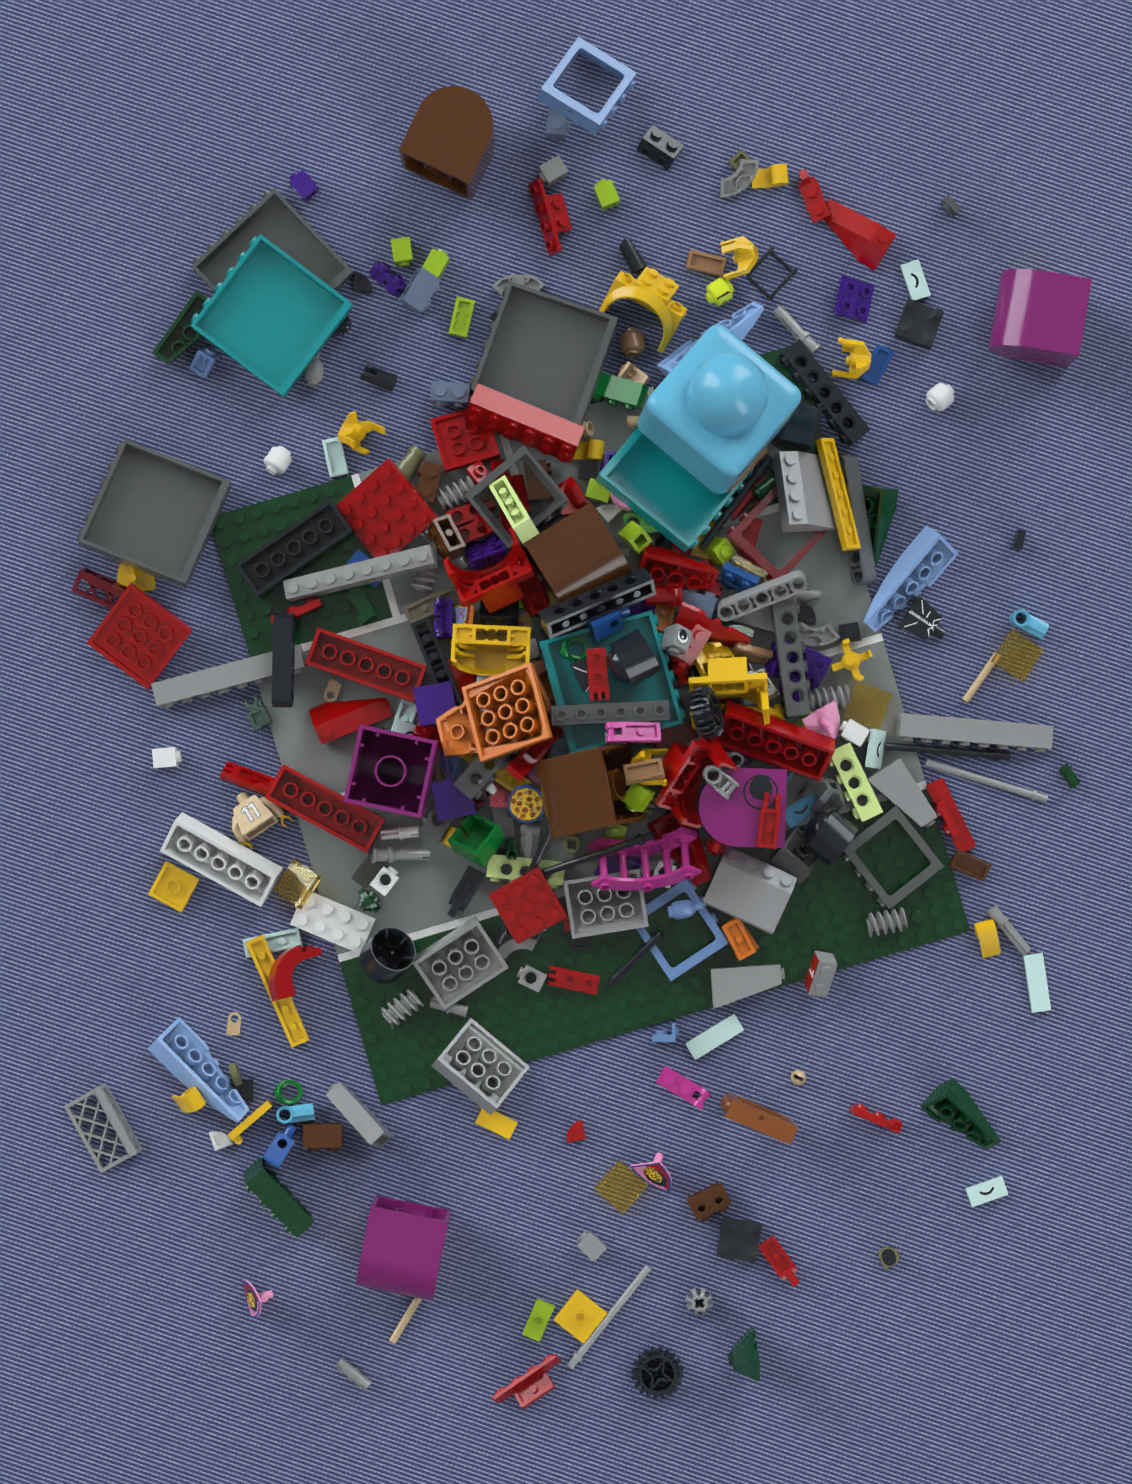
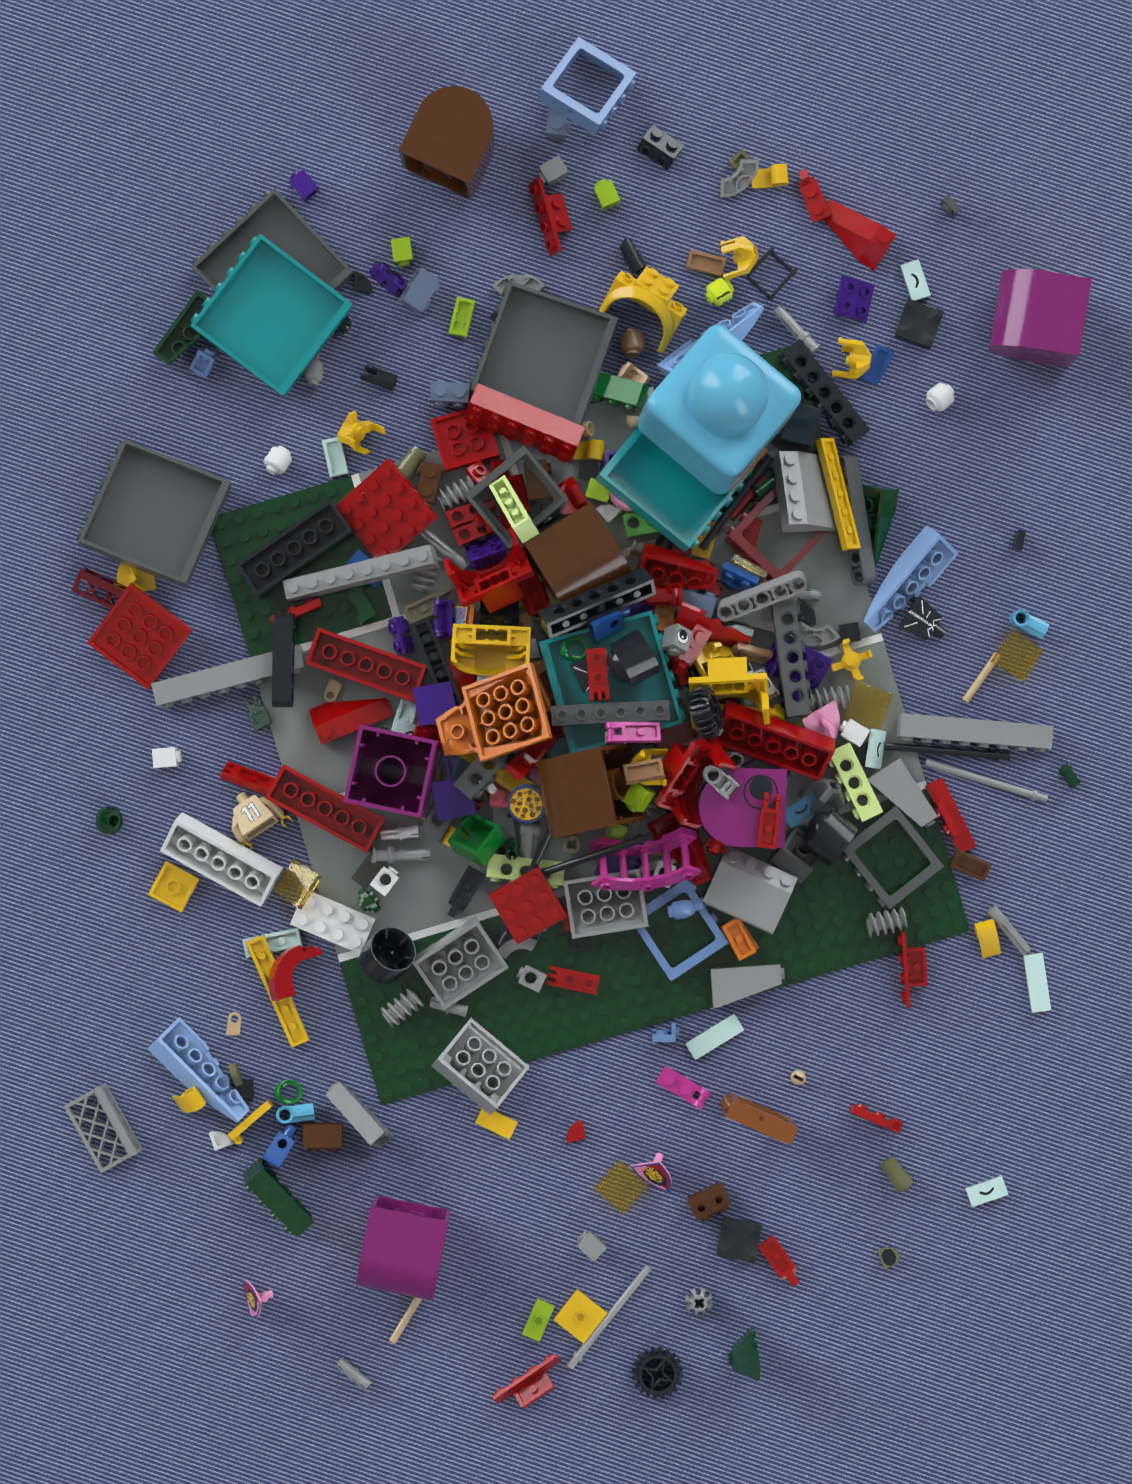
lime brick [422,248,450,279] -> none
reddish brown brick [428,514,466,561] -> none
black bar [607,931,664,987] -> none
lime brick [618,521,652,554] -> none
lime brick [704,537,737,565] -> none
light grey brick [804,950,838,998] -> none
dark green wedge [920,1078,1001,1150] -> none
none -> dark green plate [95,806,123,834]
none -> dark purple hinge [388,616,414,656]
none -> olive piece [879,1155,914,1193]
none -> red bracket [897,929,928,1008]

